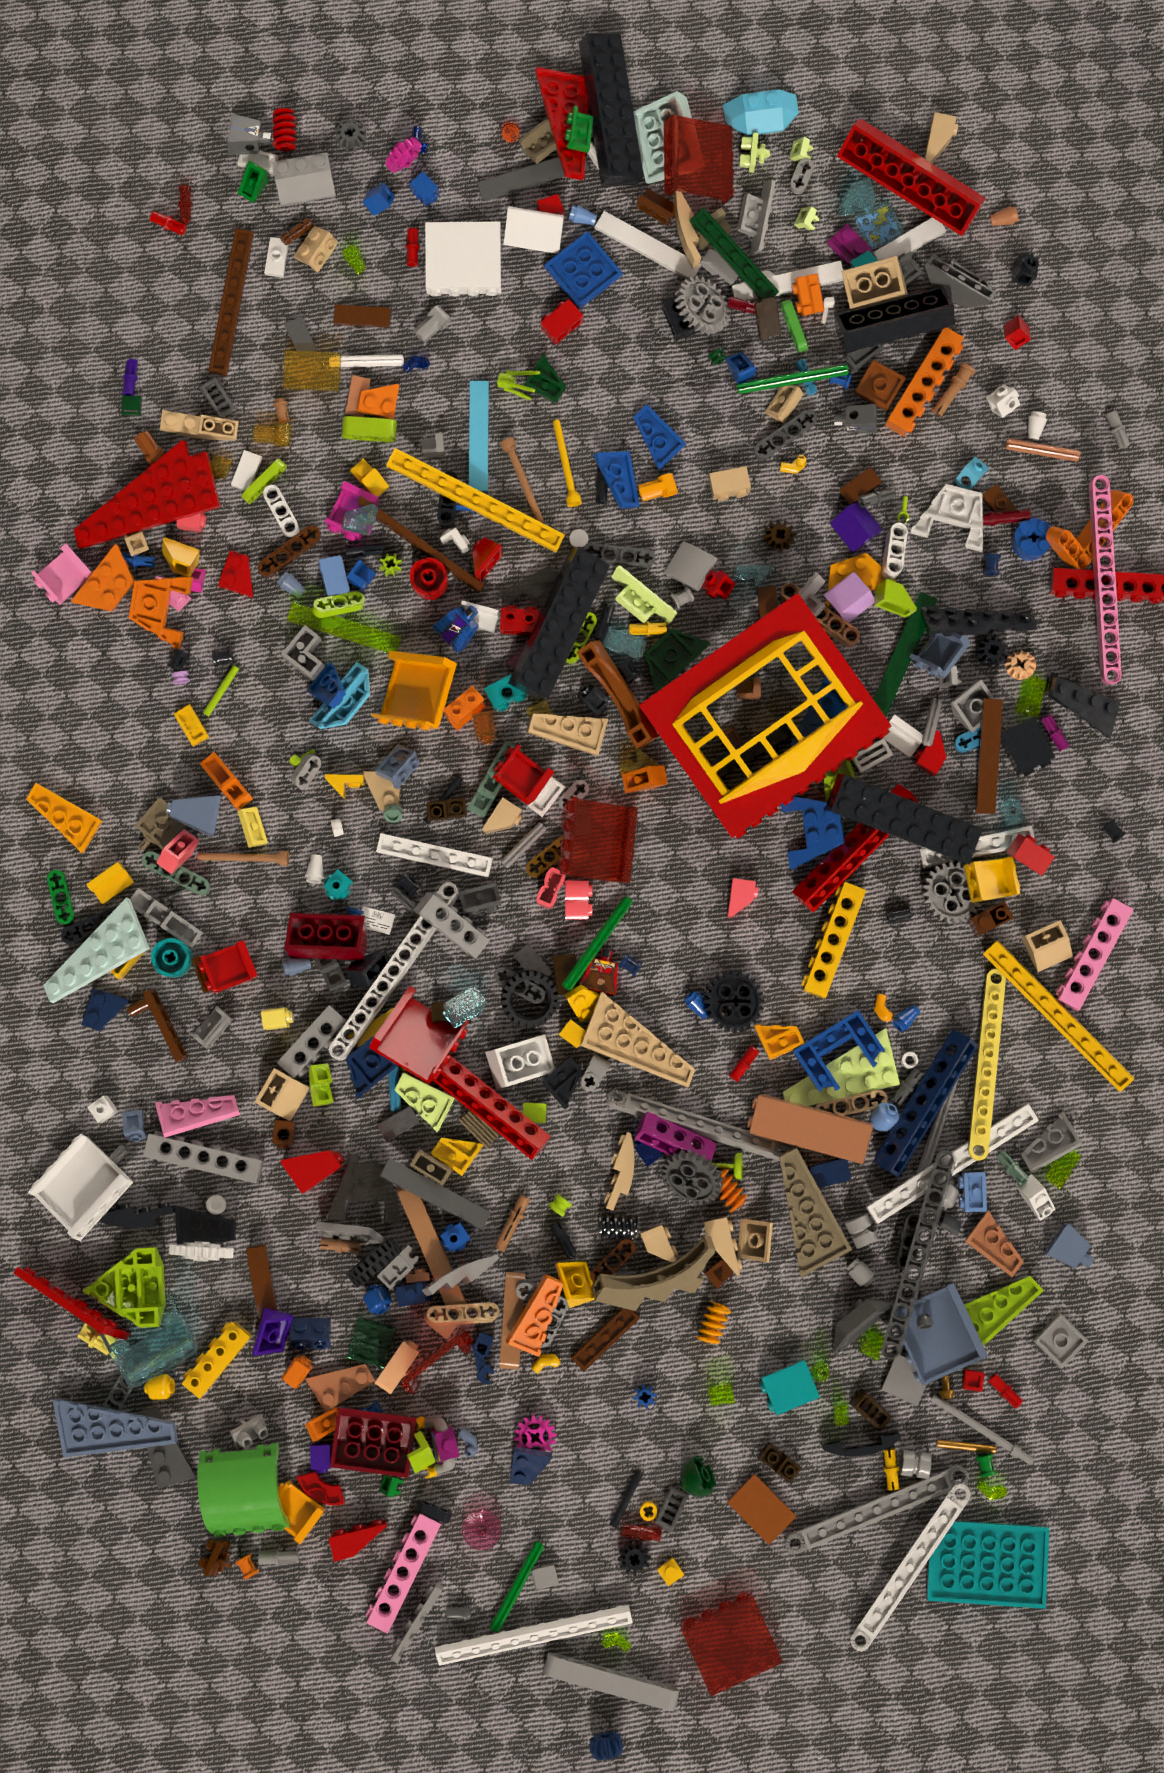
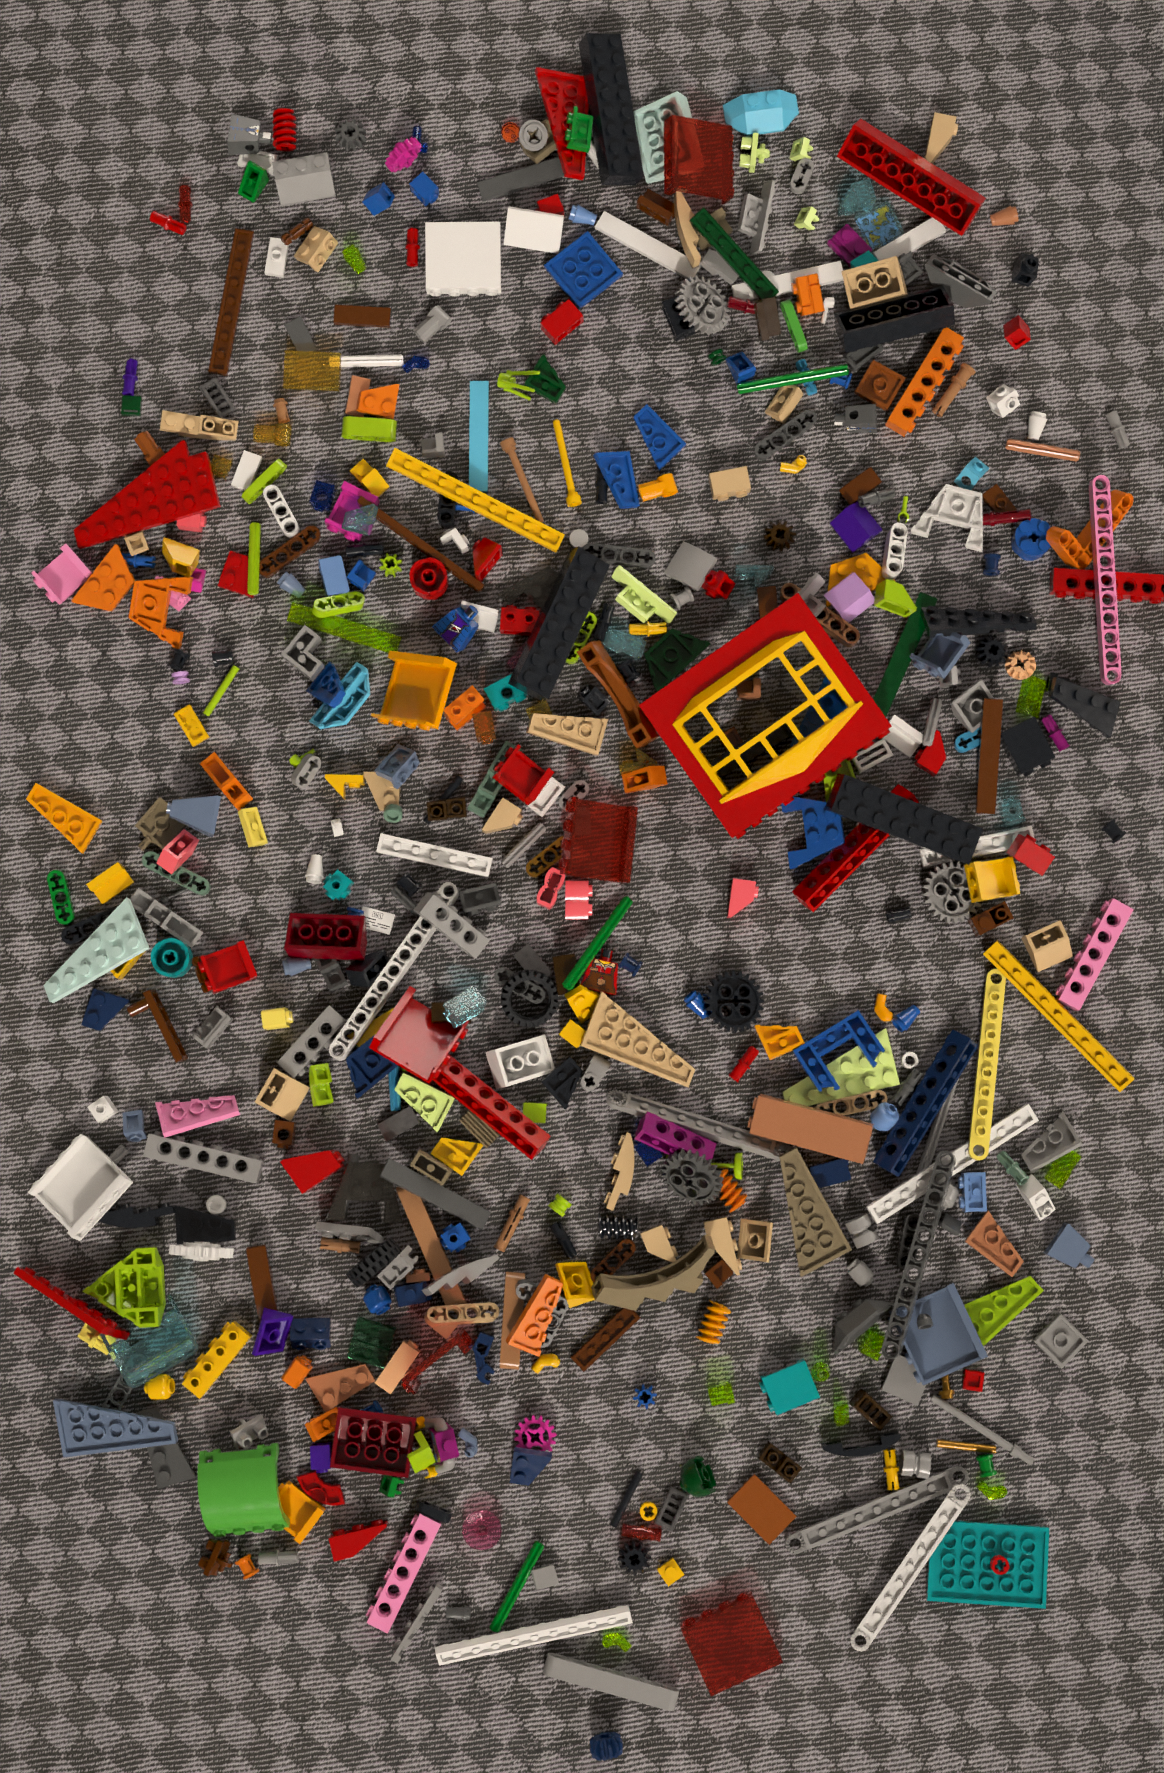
medium nougat piece [197,851,289,866] -> none
yellow brick [801,882,866,999] -> none
red axle [987,1373,1023,1408] -> none
none -> lime axle [248,522,261,595]
none -> clear blue brick [309,480,336,512]
none -> light grey gear [518,120,548,151]
none -> red bush [990,1555,1009,1575]

